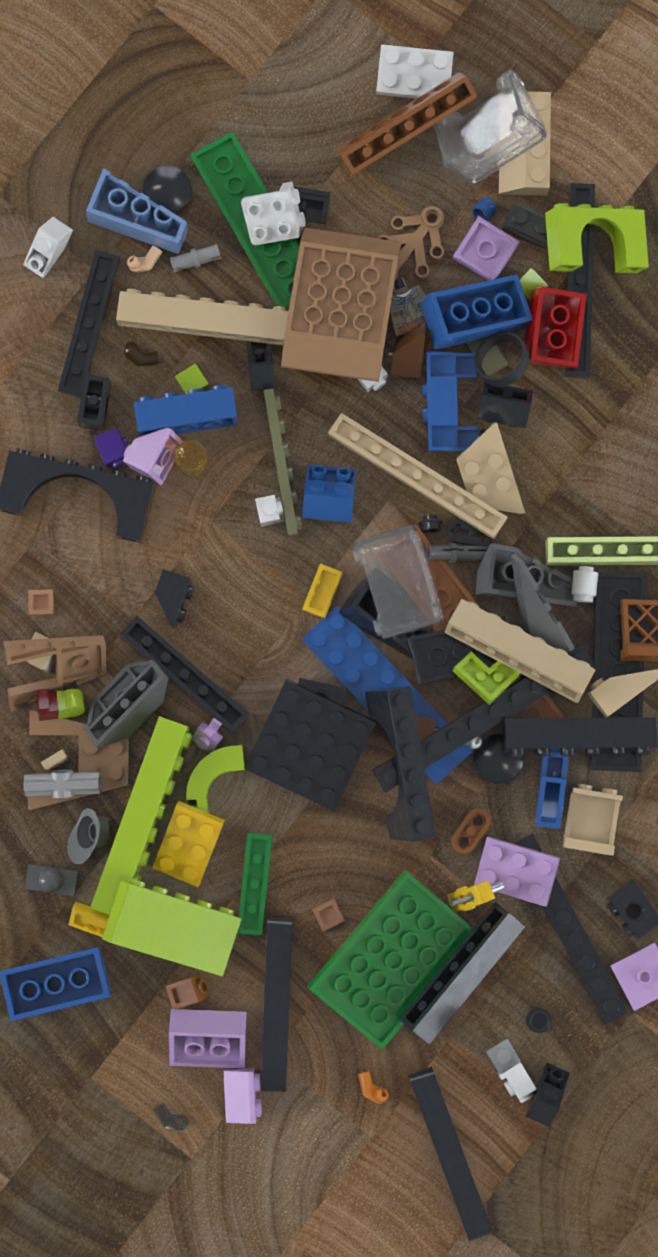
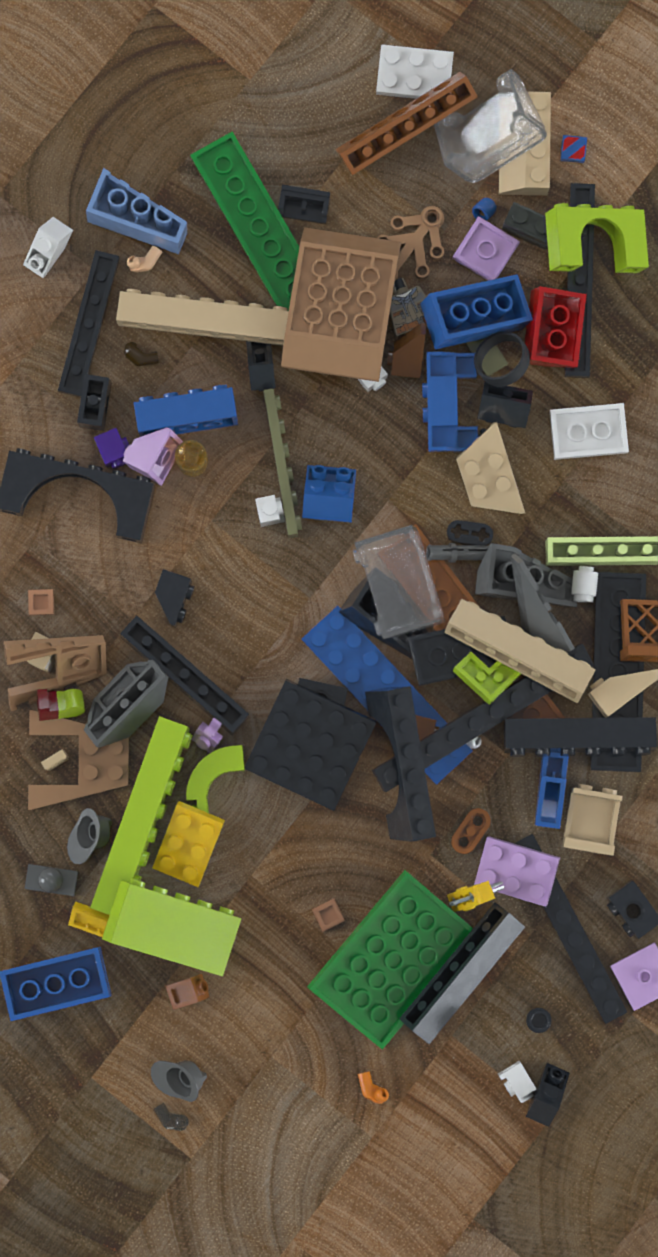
light grey piece [23,769,102,798] -> none
black dish [143,165,192,213] -> none
lavender slope [169,1009,247,1069] -> none
light grey pin [170,244,221,273] -> none
lime tile [175,363,209,394] -> none
lavender slope [224,1068,262,1124] -> none
green plate [237,833,272,936] -> none
white bracket [241,182,306,245] -> none
black beam [261,916,292,1092] -> none
yellow plate [302,563,343,618] -> none
tan plate [328,413,508,539] -> none
black beam [408,1066,493,1241] -> none
black plate [419,514,443,533] -> none
black dish [474,734,523,784] -> none
light grey plate [486,1038,521,1073] -> none
lime slope [520,268,548,301] -> none
none -> dark grey piece [151,1060,207,1102]
none -> white plate [549,403,629,460]
none -> blue tile [560,135,587,163]

